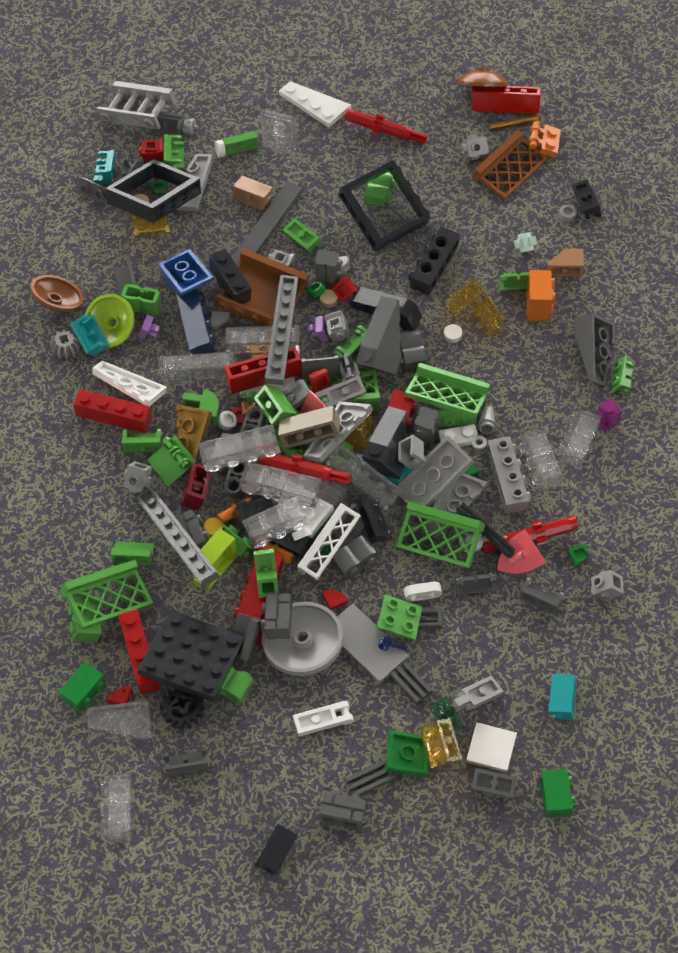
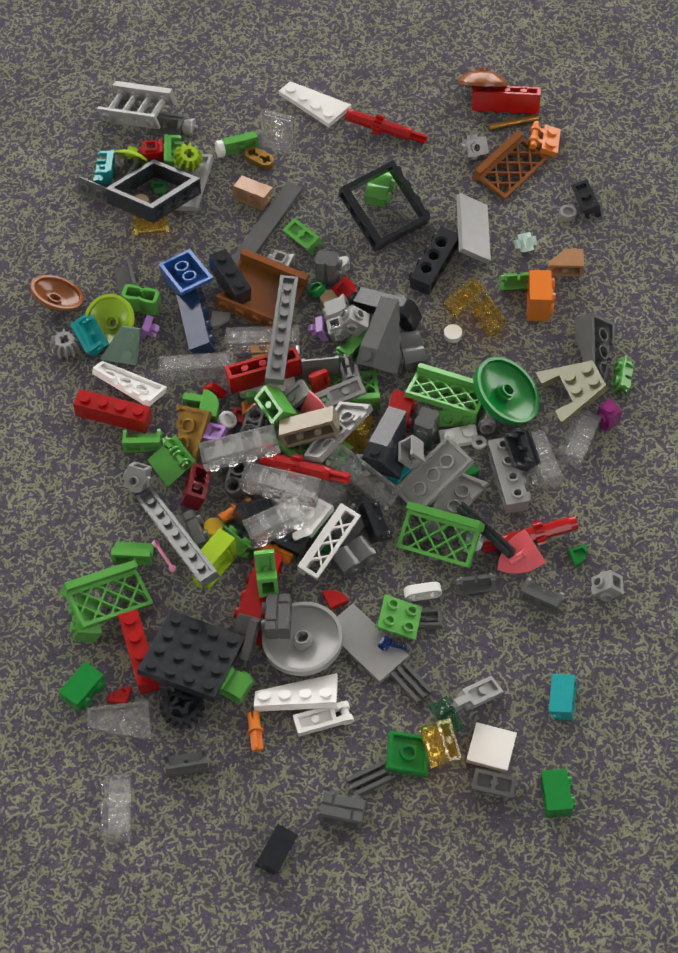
none -> sand green wing [101,326,141,365]
none -> lime dish [114,146,148,164]
none -> bright pink hinge [152,539,176,572]
none -> lime gear [173,142,203,173]
none -> red tile [201,382,227,398]
none -> medium lavender tile [202,422,228,446]
none -> pearl gold beam [244,147,274,170]
none -> orange axle [247,711,264,752]
none -> white wing [254,673,338,712]
none -> light grey window [322,294,350,324]
none -> light grey brick [340,305,370,337]
none -> light grey tile [456,193,491,264]
none -> green dish [473,357,540,426]
none -> black hinge [503,428,541,472]
none -> wing [536,360,608,426]

